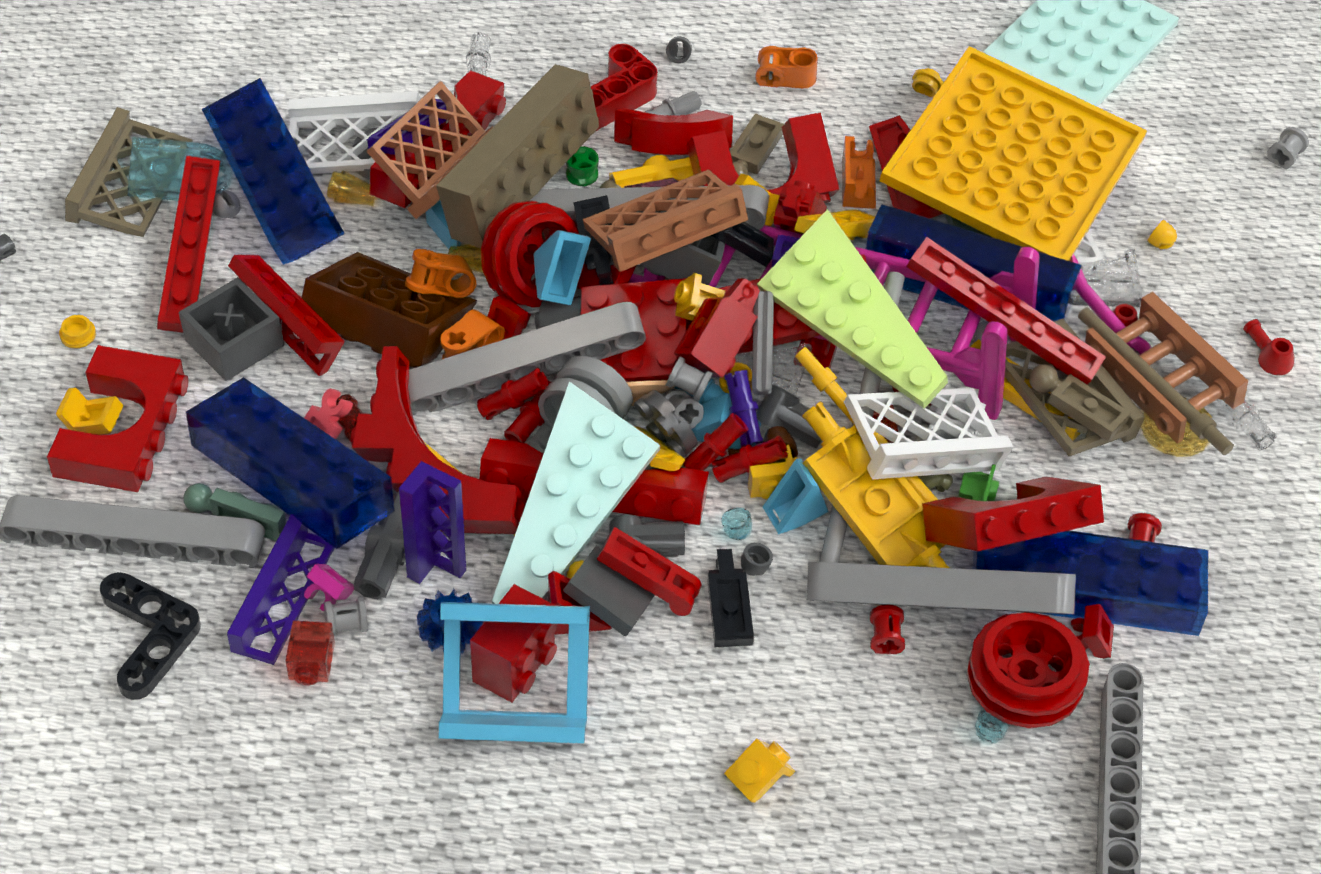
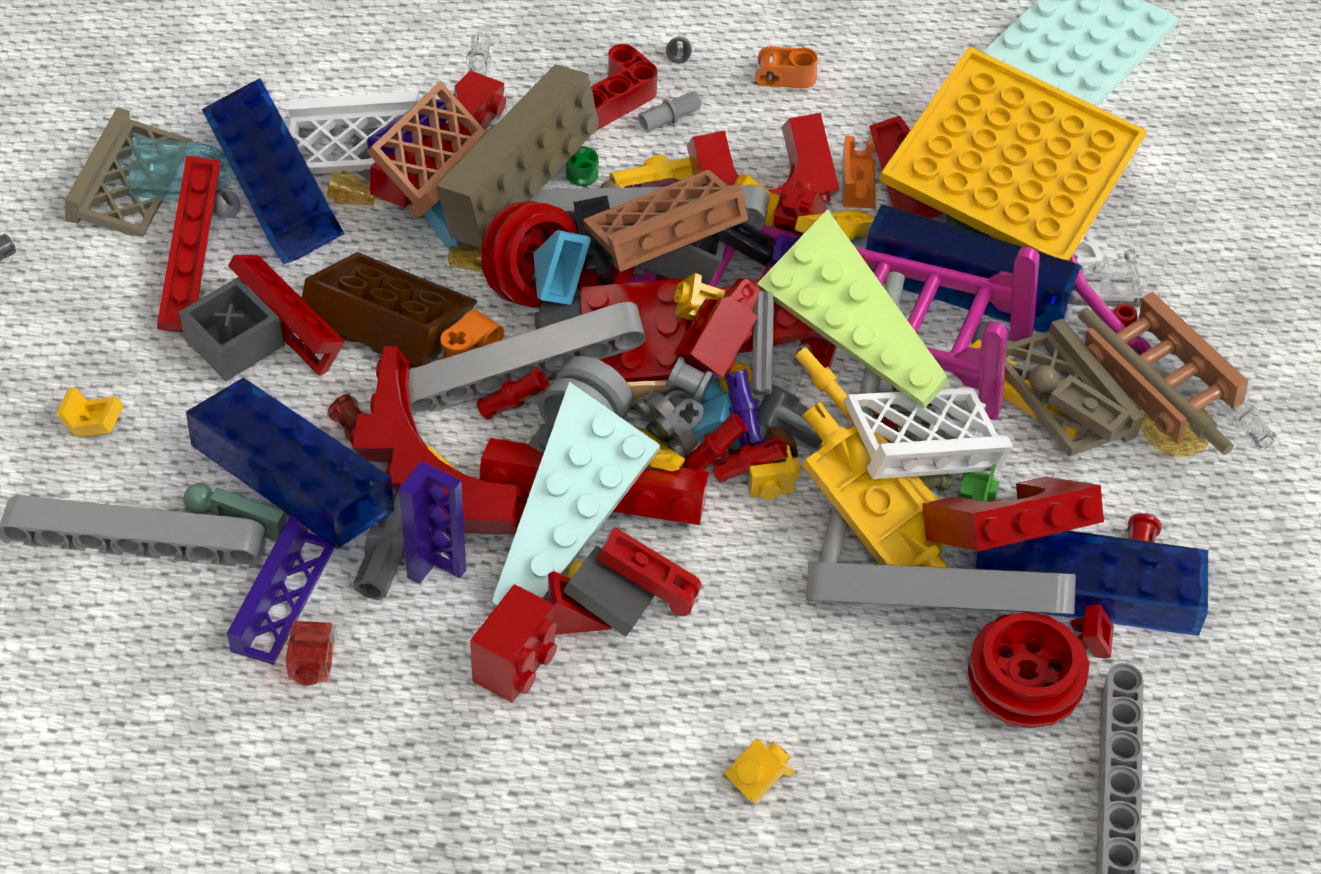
red arch [47,345,188,492] -> none
yellow plate [59,315,96,348] -> none
black beam [100,572,201,700] -> none
coral plate [293,388,353,458] -> none
dark pink tile [304,564,354,611] -> none
light grey bush [324,597,368,637] -> none
orange piece [405,249,476,298] -> none
clear blue gear [417,588,483,654] -> none
medium azure piece [438,602,590,743] -> none
red tile [487,295,531,340] -> none
red pin [504,381,552,443] -> none
dark grey piece [609,515,685,556] -> none
red arch [614,108,733,155] -> none
black hinge [707,549,754,647] -> none
clear light blue hinge [721,507,753,540] -> none
dark tan plate [730,114,784,175] -> none
dark grey hinge [741,543,773,576] -> none
medium azure slope [763,459,829,534] -> none
red bush [870,605,905,654] -> none
red plate [906,237,1106,385] -> none
yellow plate [912,68,943,97] -> none
clear light blue hinge [975,709,1009,743] -> none
yellow hinge [1147,220,1177,249] -> none
red bar [1243,319,1295,375] -> none
light grey bush [1267,127,1309,169] -> none

